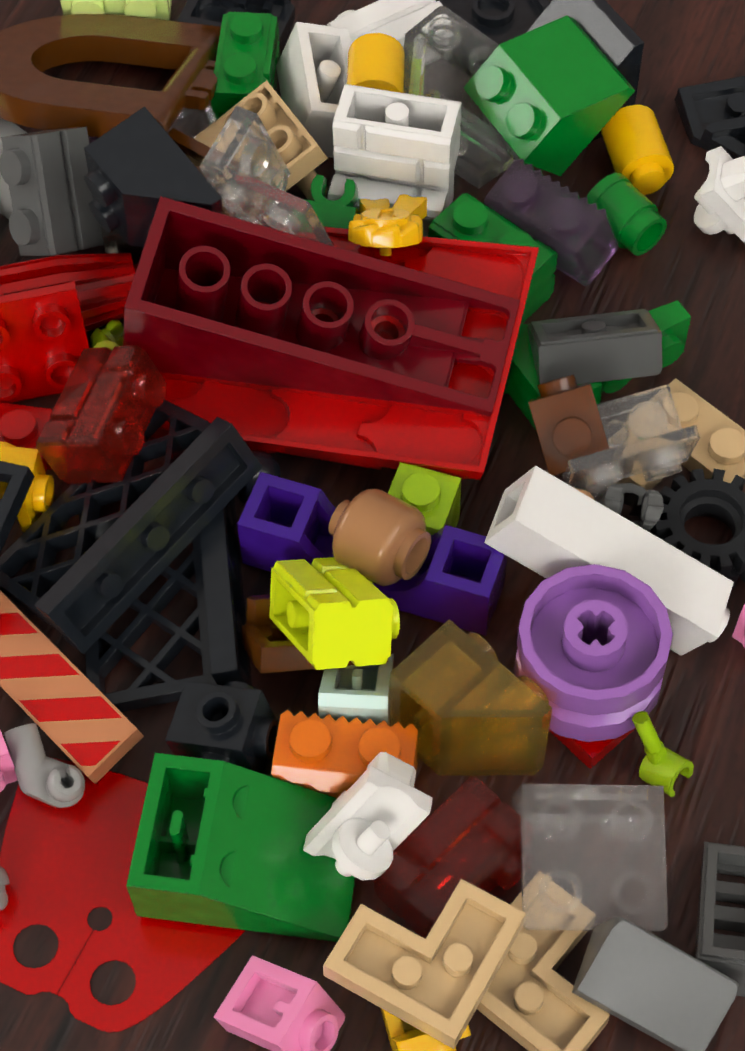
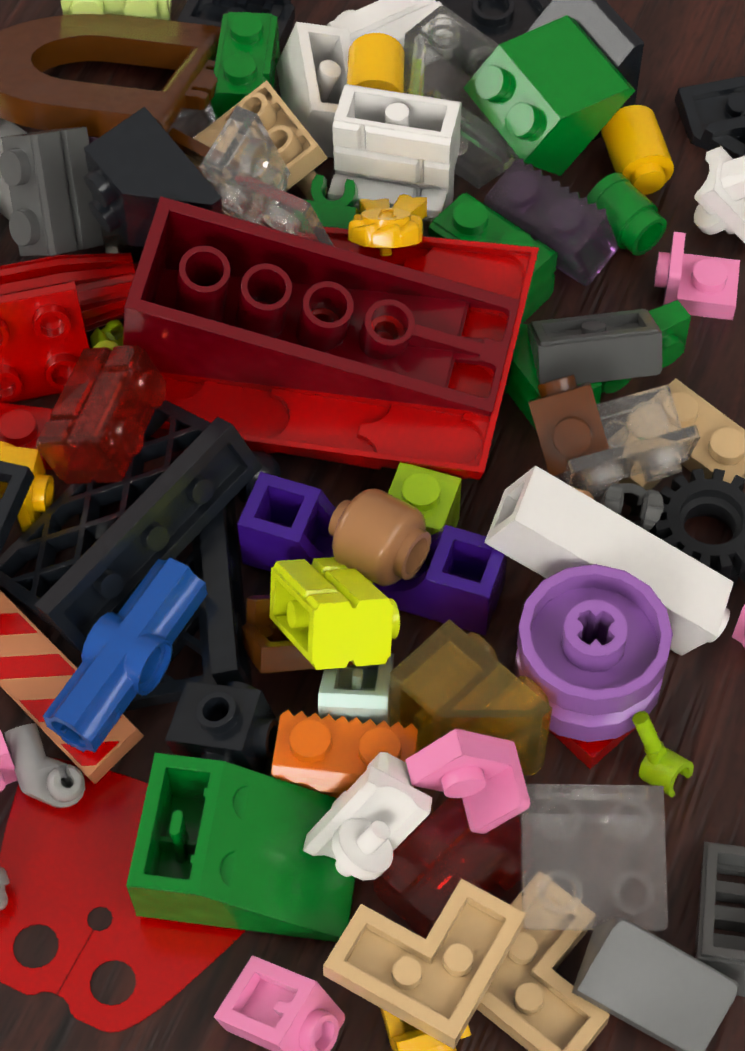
none -> blue piece [43,557,208,752]
none -> bright pink bracket [406,728,530,834]
none -> bright pink bracket [654,232,740,320]

